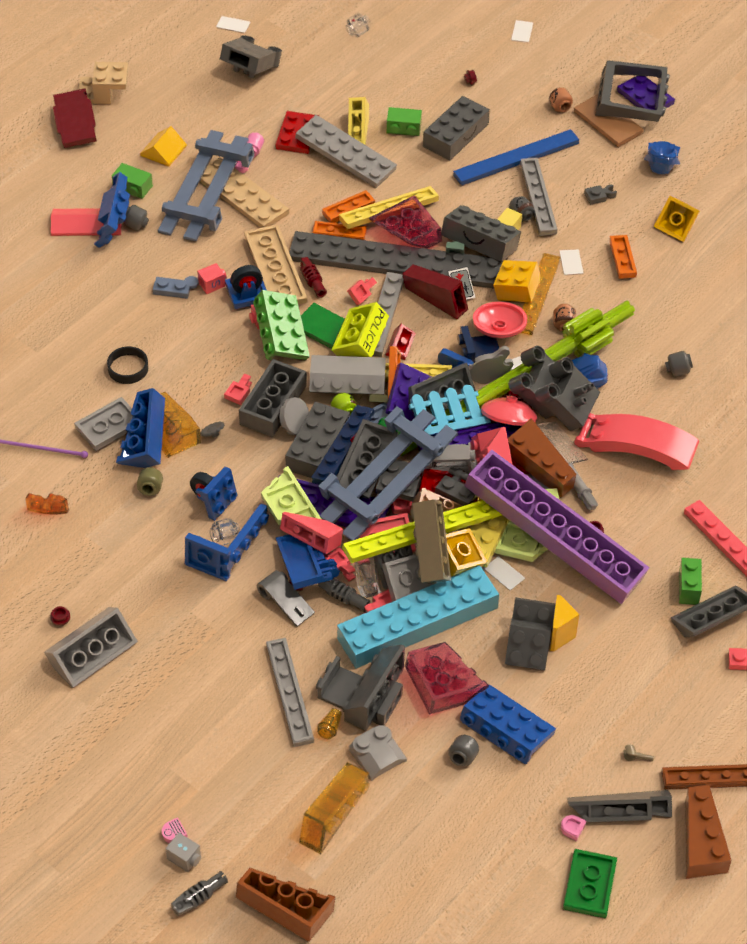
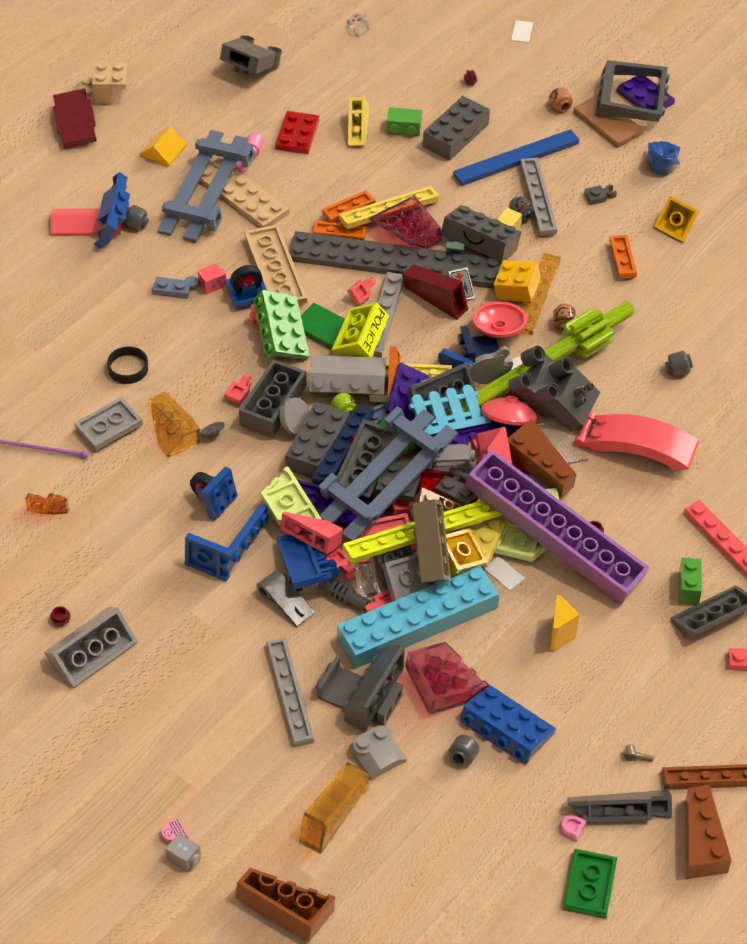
bright green brick [111,163,153,199] -> none
blue wedge [116,388,165,468] -> none
olive head [137,467,163,496] -> none
dark grey hinge [171,871,228,916] -> none
clear head [209,518,240,546] -> none
white sticker [216,16,250,33] -> none
light grey plate [295,115,397,188] -> none
dark red hinge [300,257,327,298] -> none
clear yellow cone [317,708,342,739] -> none
red slope [385,323,416,360] -> none
dark grey bracket [505,597,556,670] -> none
white sticker [560,249,584,275] -> none
light grey axle [569,463,598,510] -> none
blue hair [572,353,608,389] -> none

